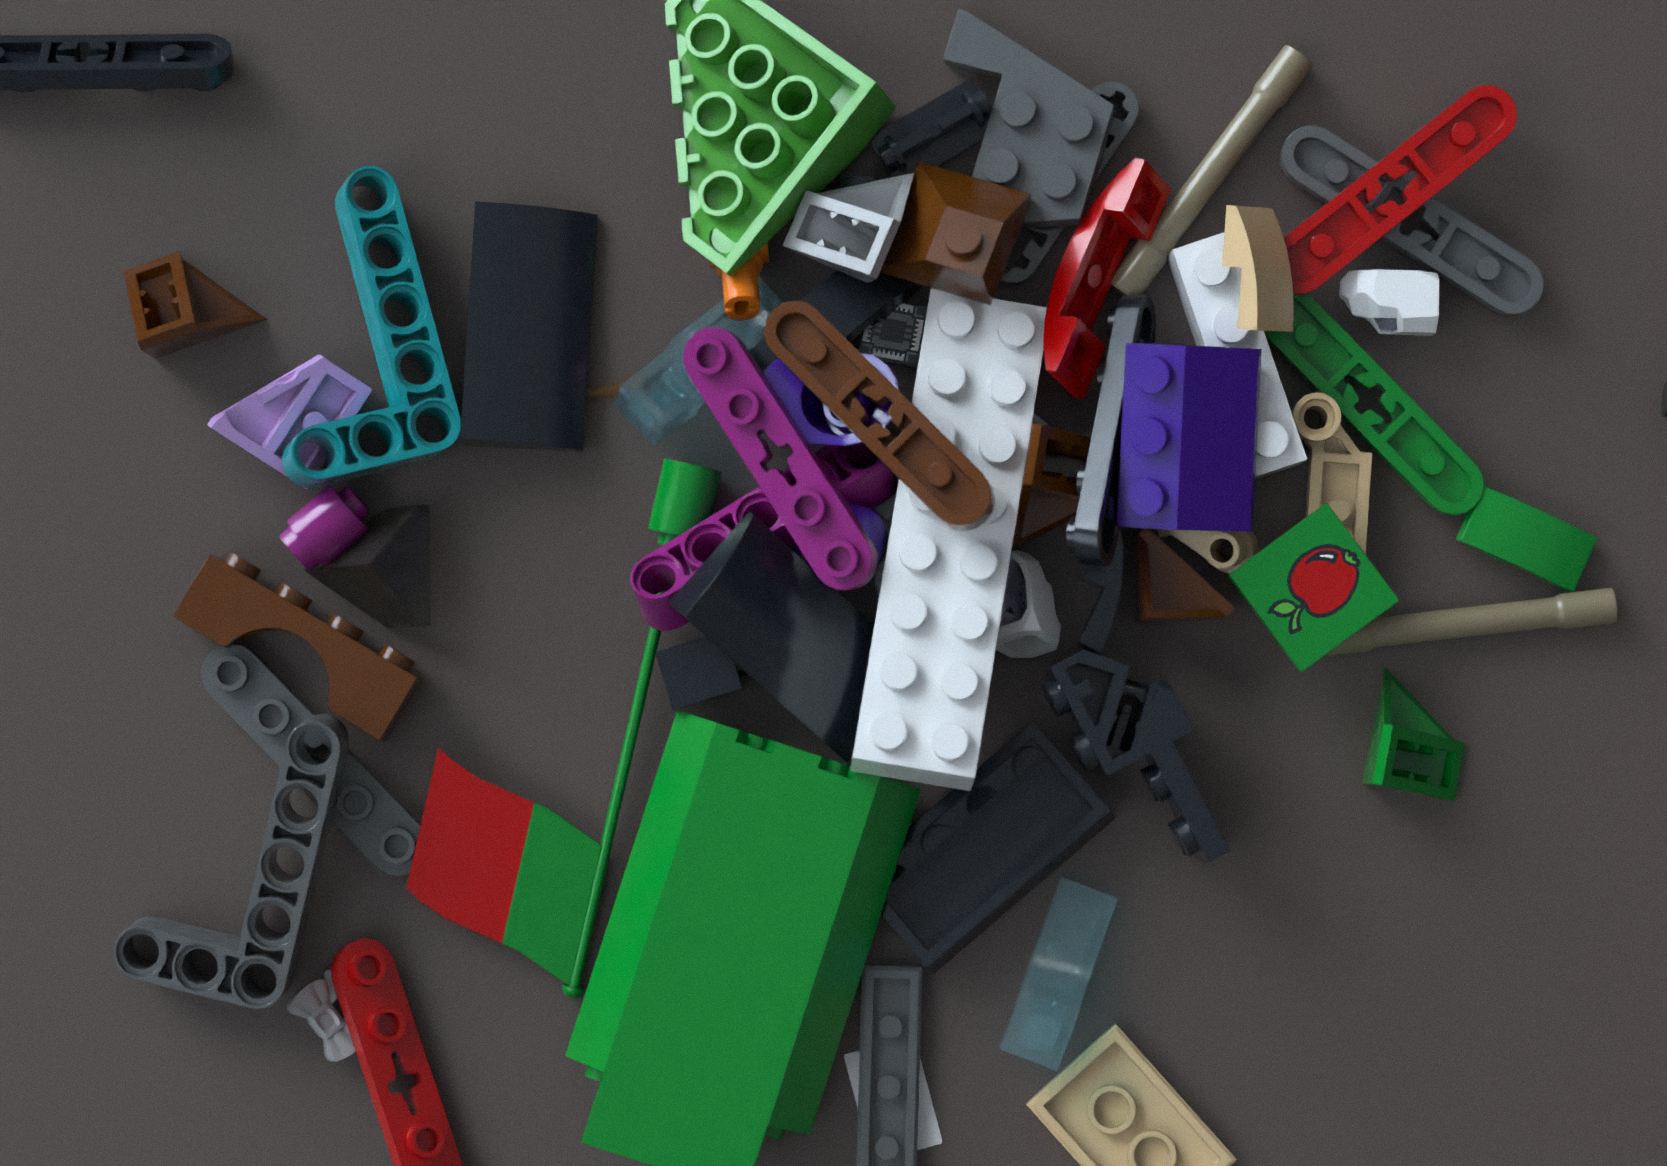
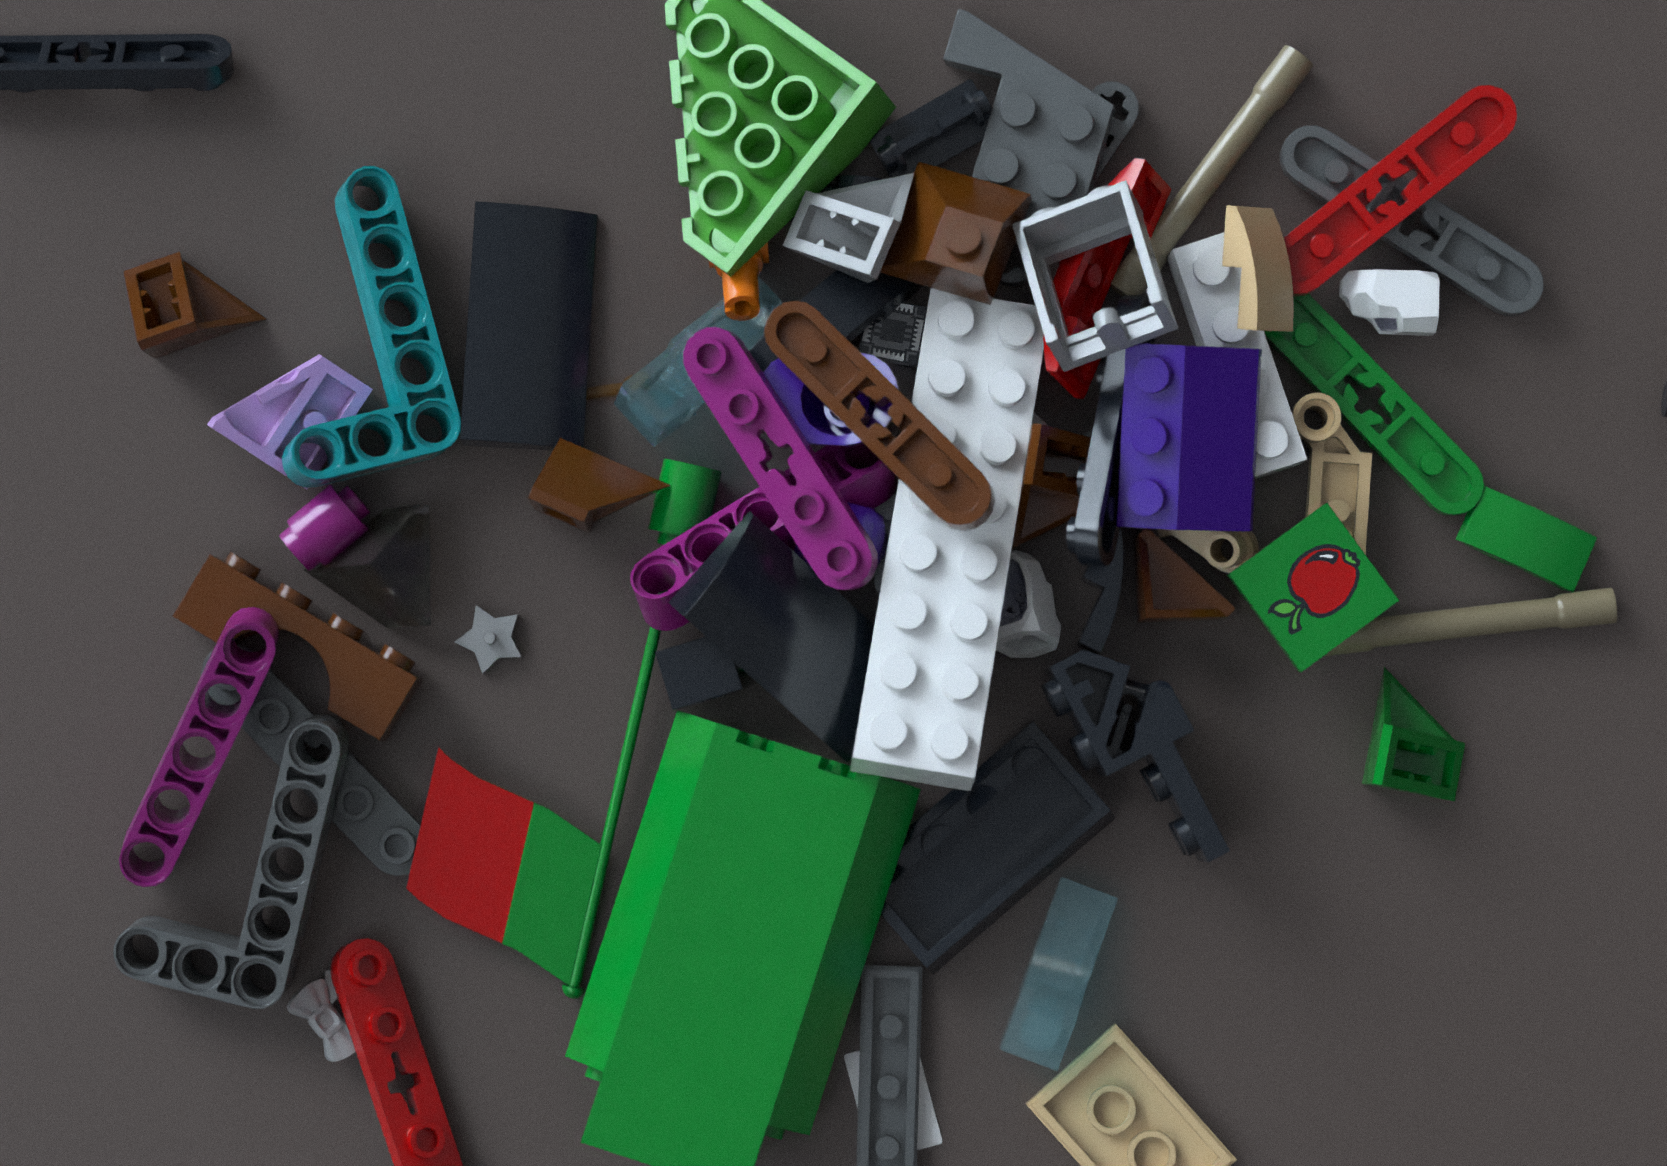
none -> magenta beam [119,607,279,887]
none -> light grey piece [454,605,523,675]
none -> reddish brown slope [528,438,671,533]
none -> light grey window [1012,181,1179,372]

